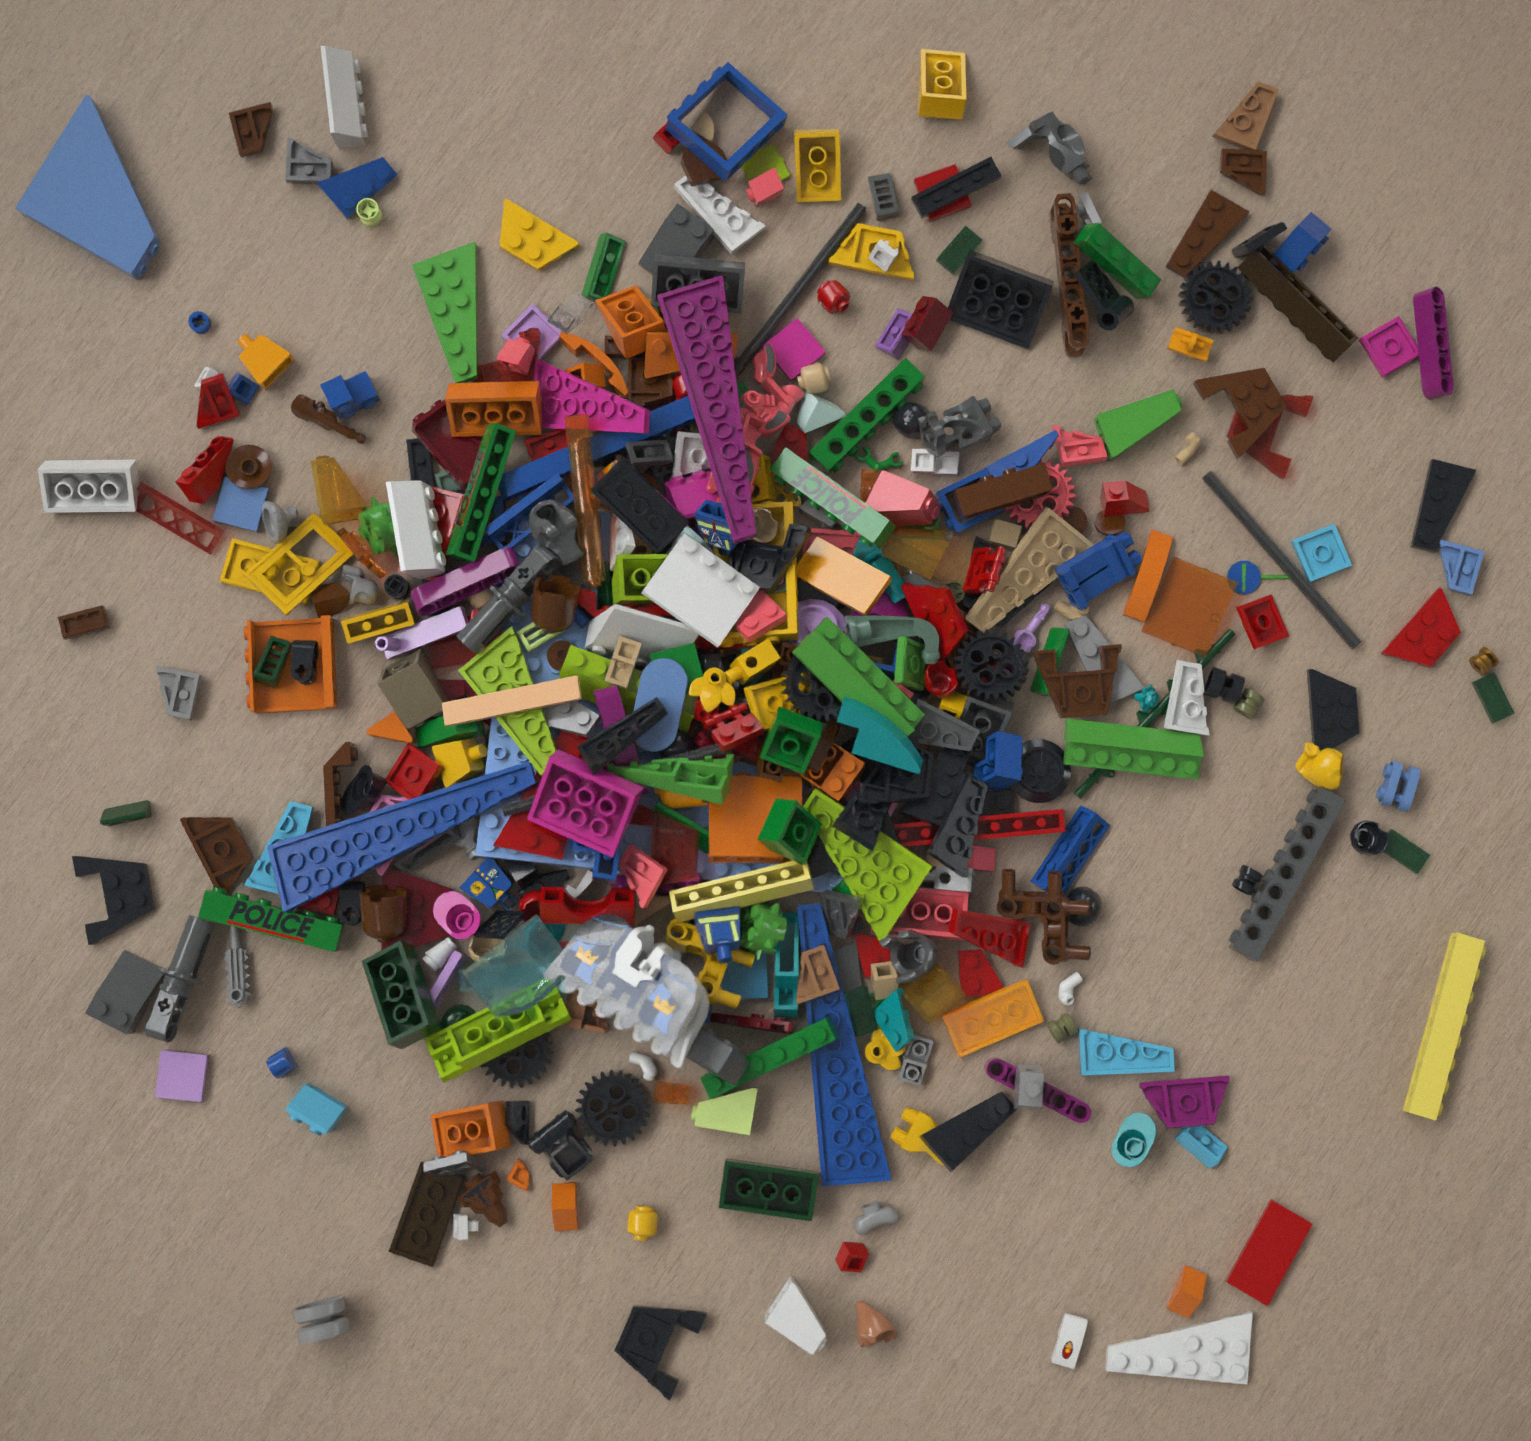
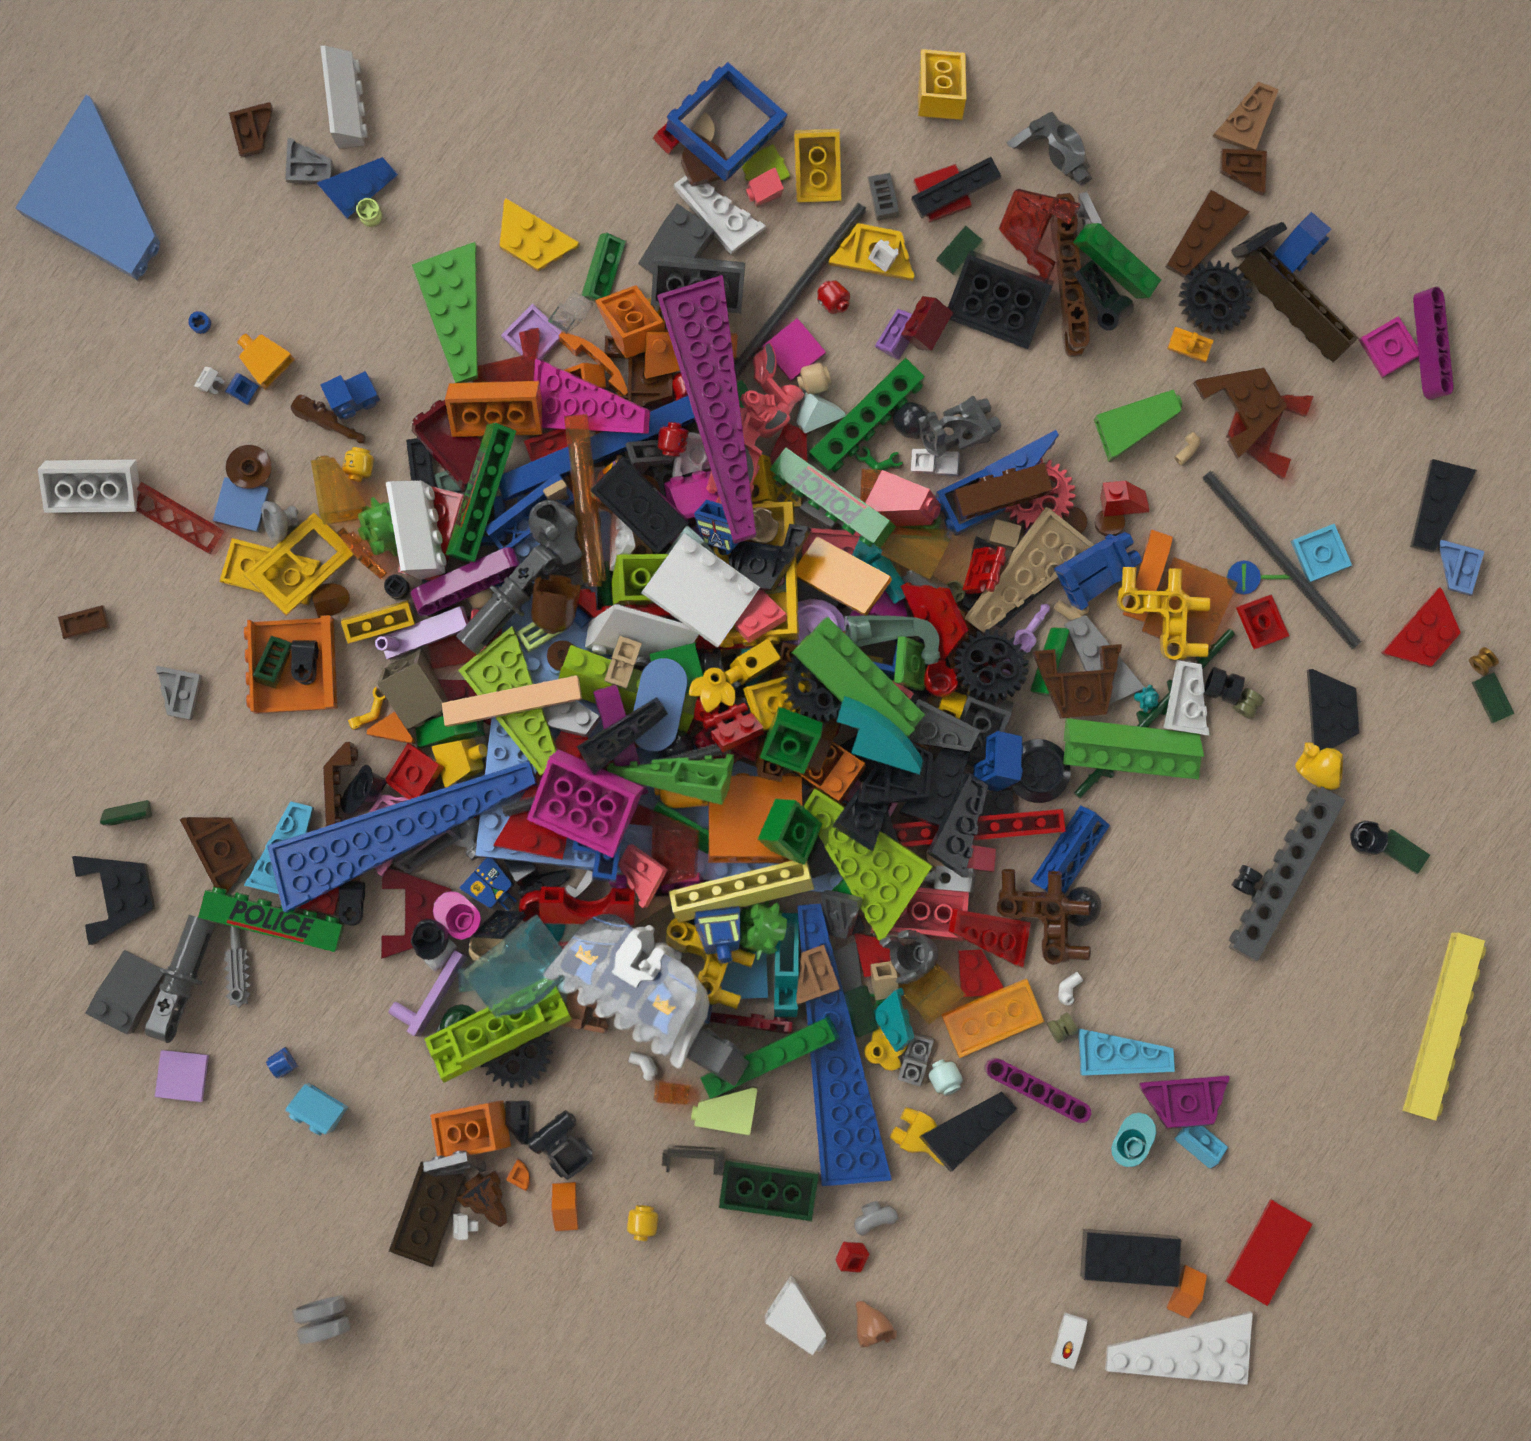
red slope [175,436,234,504] -> none
red wing [197,373,240,429] -> none
light grey piece [341,564,379,605] -> none
reddish brown cylinder [360,885,407,943] -> none
dark green brick [362,940,442,1049] -> none
coral slope [497,337,535,375] -> none
black gear [575,1069,651,1147] -> none
black wing [614,1305,707,1400] -> none
light grey torso [1014,1064,1044,1110] -> none
coral wing [1052,425,1108,467] -> none
medium blue brick [1376,760,1420,812] -> none
none -> yellow head [342,447,374,482]
none -> yellow arm [348,687,387,730]
none -> black hair [411,919,449,960]
none -> tan tile [543,480,567,501]
none -> red head [657,422,689,456]
none -> clear smoke panel [662,1144,725,1175]
none -> light aqua head [928,1059,963,1096]
none -> clear red wing [999,189,1081,279]
none -> black brick [1080,1229,1181,1287]
none -> yellow pin [1116,567,1210,660]

